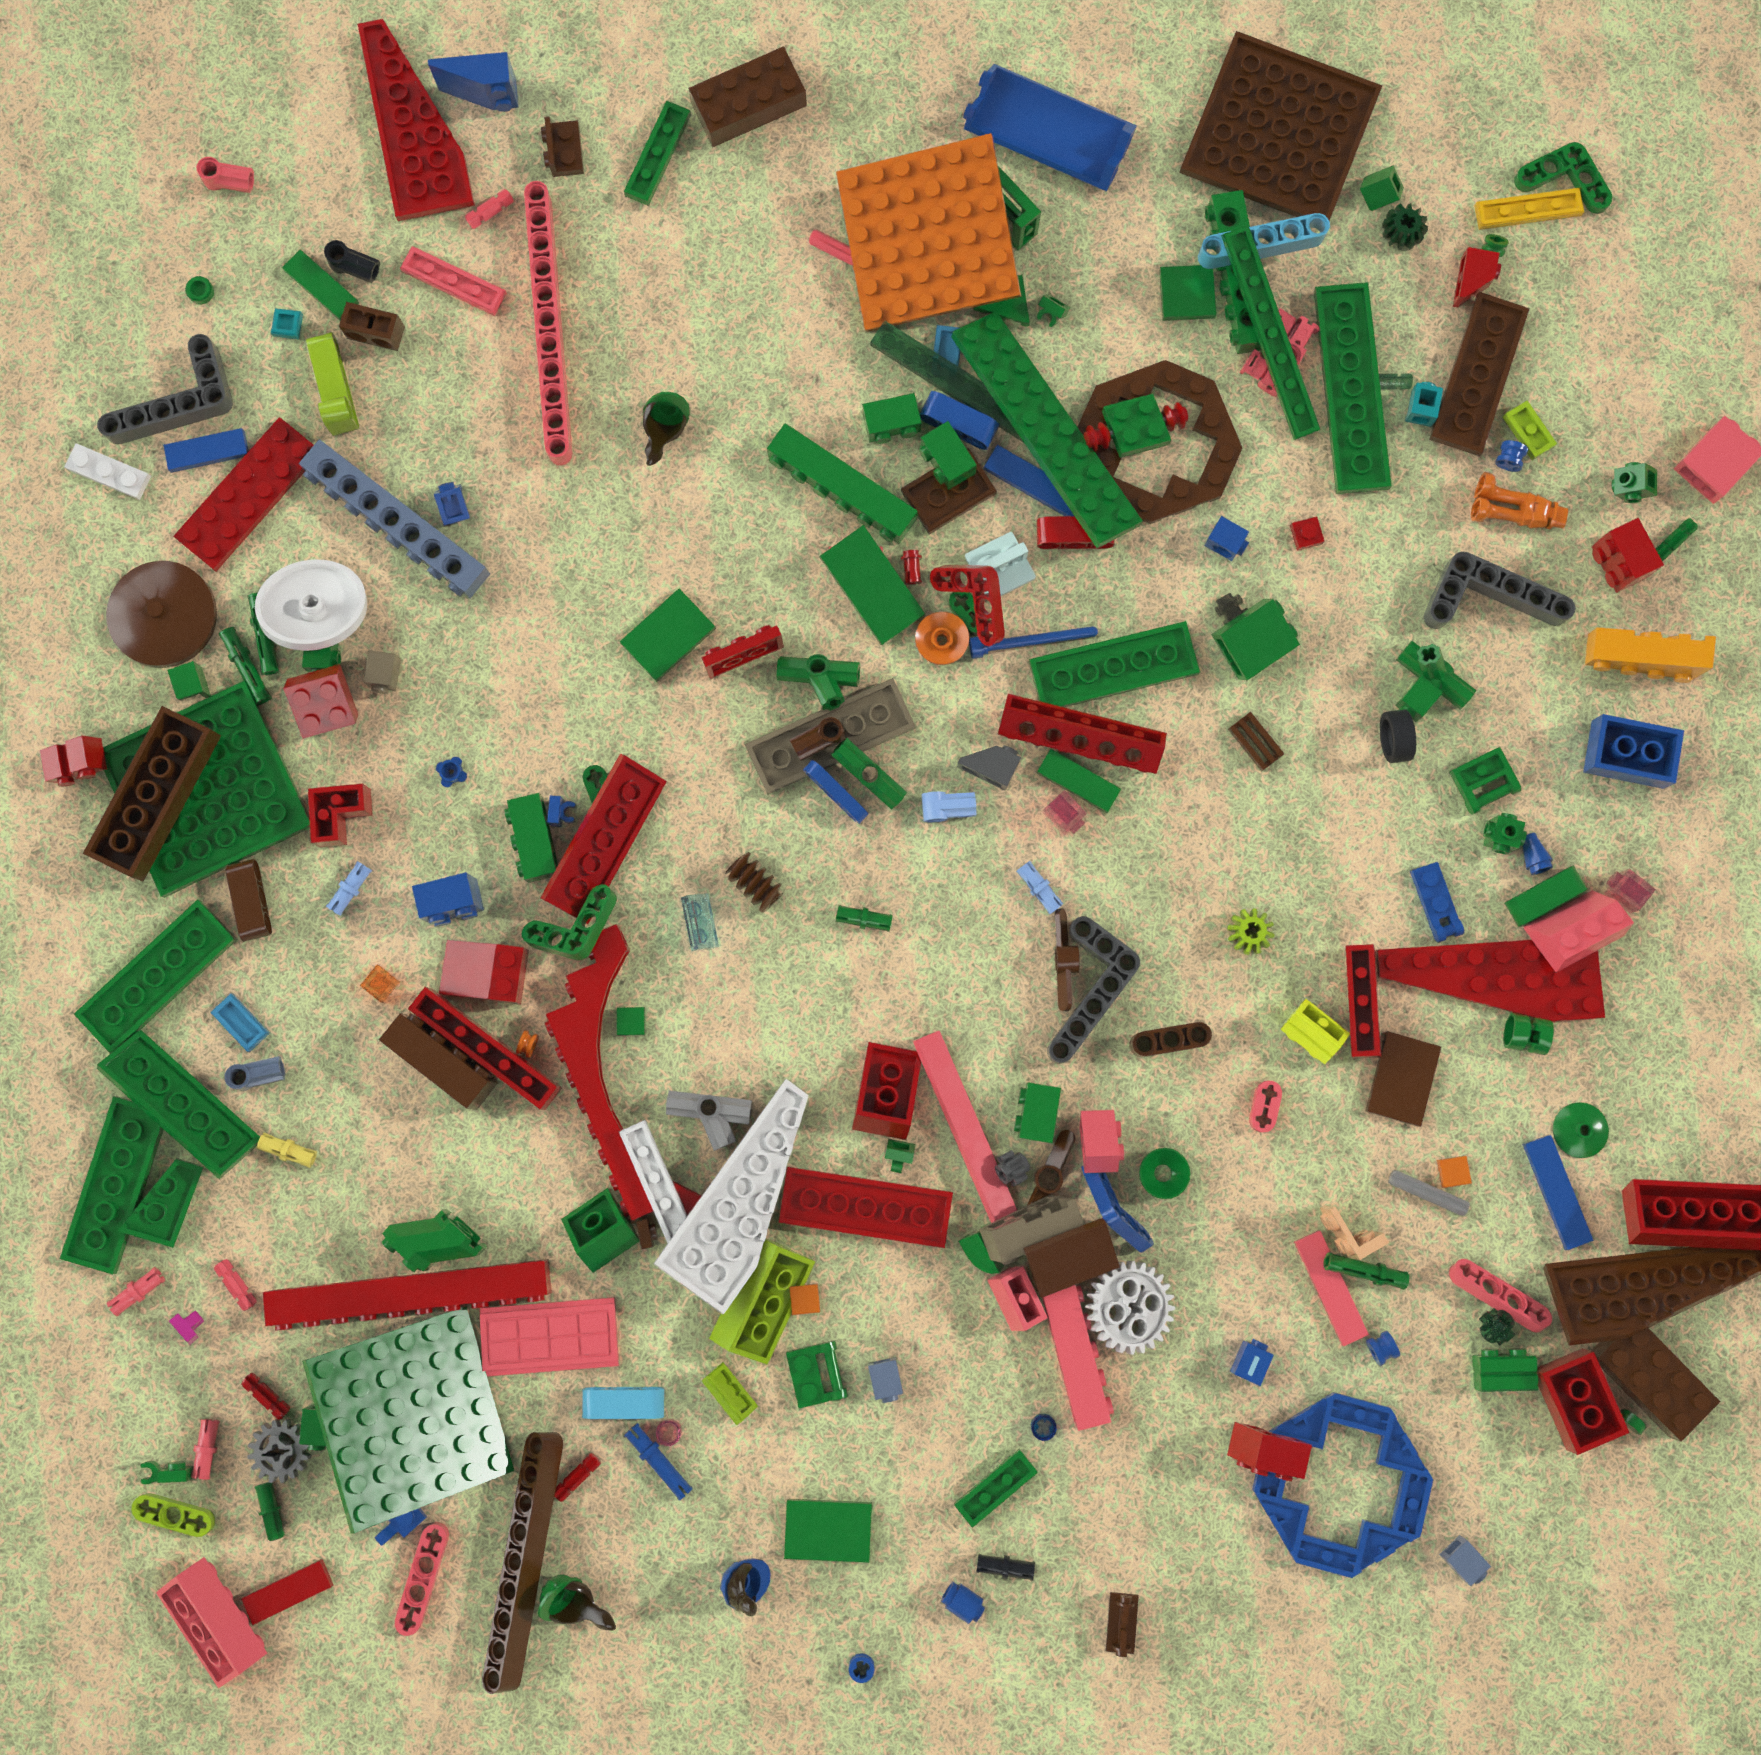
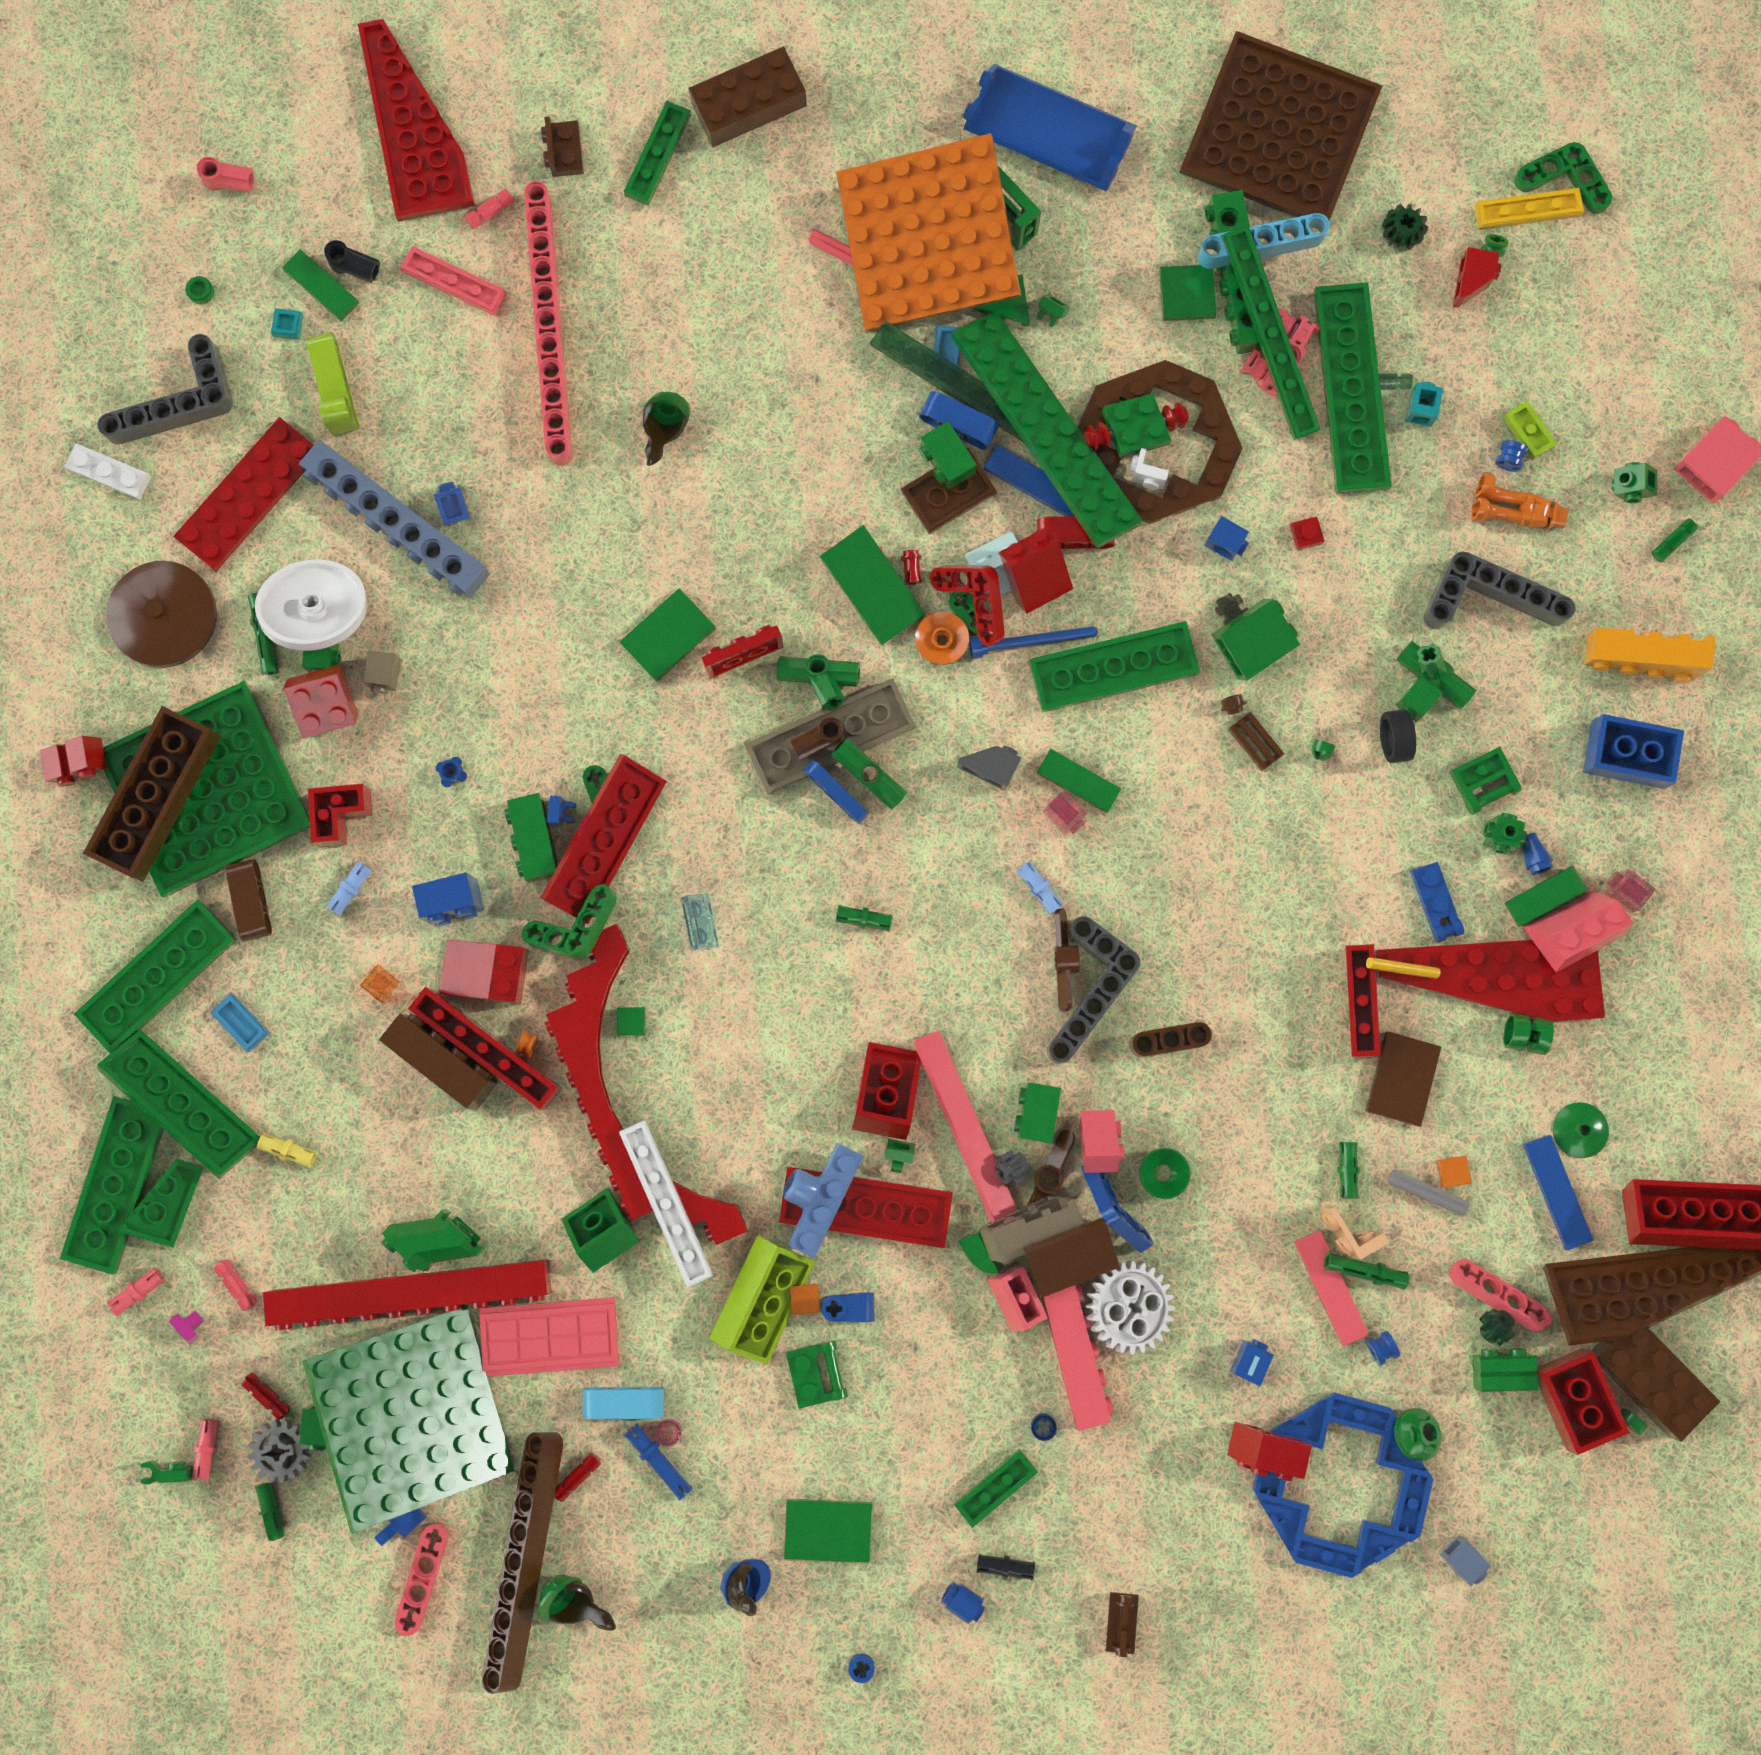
lime beam [131,1493,215,1537] -> none
coral slope [156,1557,267,1689] -> none
blue tile [164,428,249,473] -> none
green panel [167,661,211,701] -> none
green pin [219,627,272,706] -> none
sand blue piece [225,1056,285,1091] -> none
red tile [241,1559,334,1626] -> none
reddish brown brick [339,302,405,351] -> none
blue slope [428,52,519,112] -> none
reddish brown plate [636,1219,658,1250] -> none
white wing [654,1079,809,1314] -> none
light grey piece [666,1090,752,1151] -> none
lime plate [701,1362,758,1425] -> none
reddish brown piece [725,852,784,913] -> none
green brick [767,423,918,544] -> none
green brick [862,393,922,444] -> none
sand blue brick [868,1357,903,1403] -> none
light blue piece [921,791,977,823] -> none
red brick [998,694,1167,774] -> none
lime gear [1227,908,1275,955] -> none
coral beam [1249,1080,1282,1133] -> none
neon yellow brick [1281,999,1350,1064] -> none
green panel [1360,165,1404,211] -> none
reddish brown plate [1429,292,1530,456] -> none
red brick [1591,518,1664,593] -> none
none -> medium blue plate [783,1143,864,1258]
none -> blue piece [821,1292,875,1323]
none -> red brick [999,527,1073,614]
none -> white bracket [1129,448,1169,490]
none -> reddish brown plate [1221,694,1247,715]
none -> green hinge [1312,739,1335,761]
none -> green pin [1337,1142,1360,1199]
none -> yellow bar [1366,957,1440,979]
none -> green piece [1394,1408,1442,1462]

